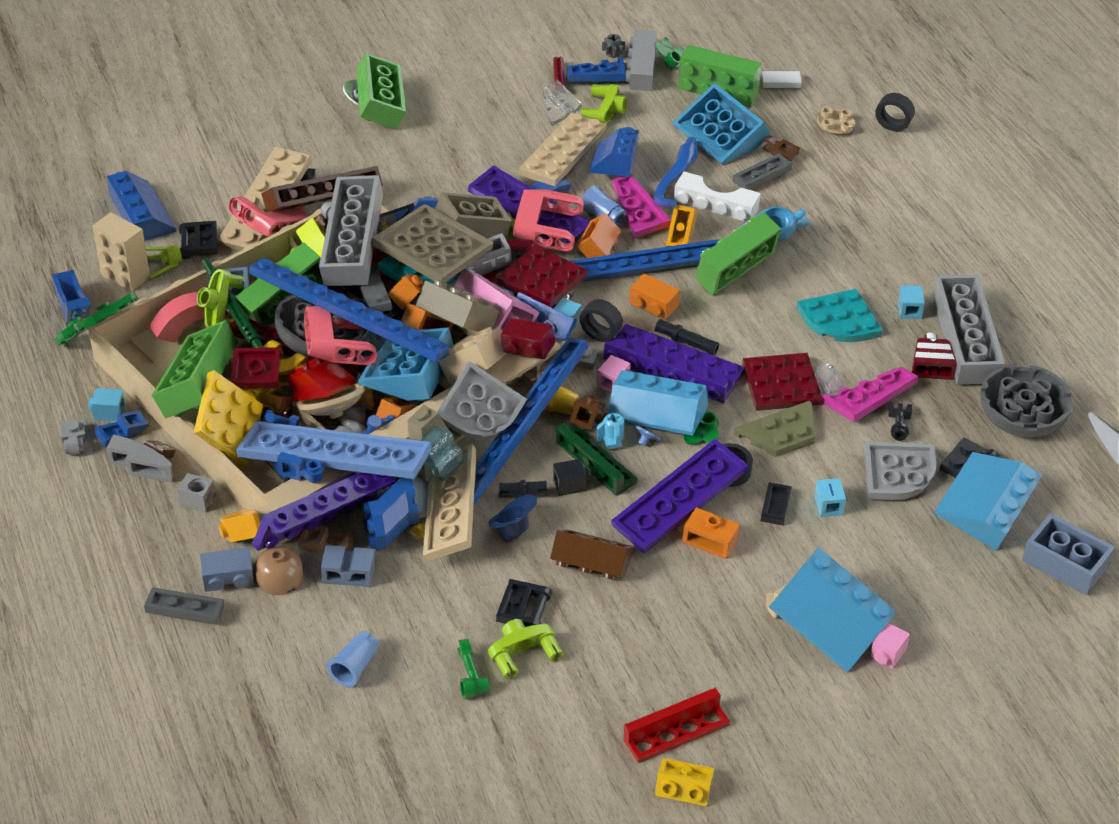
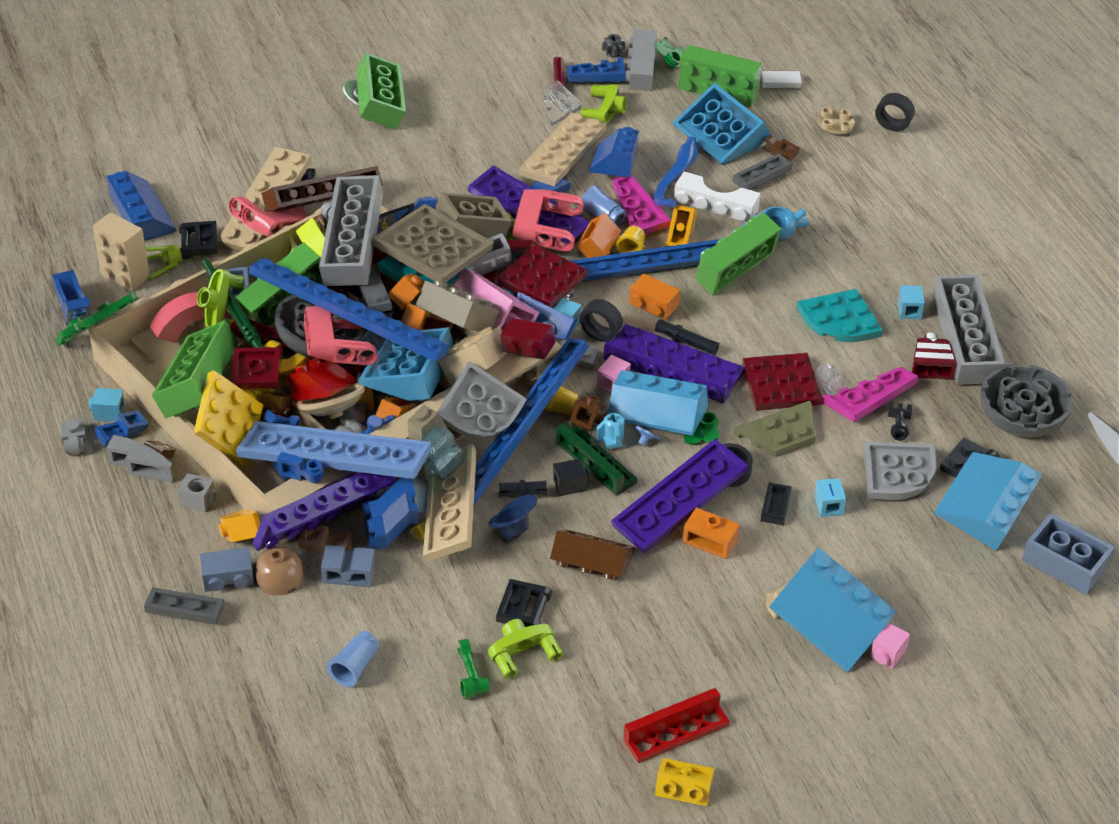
none -> yellow piece [615,226,645,254]

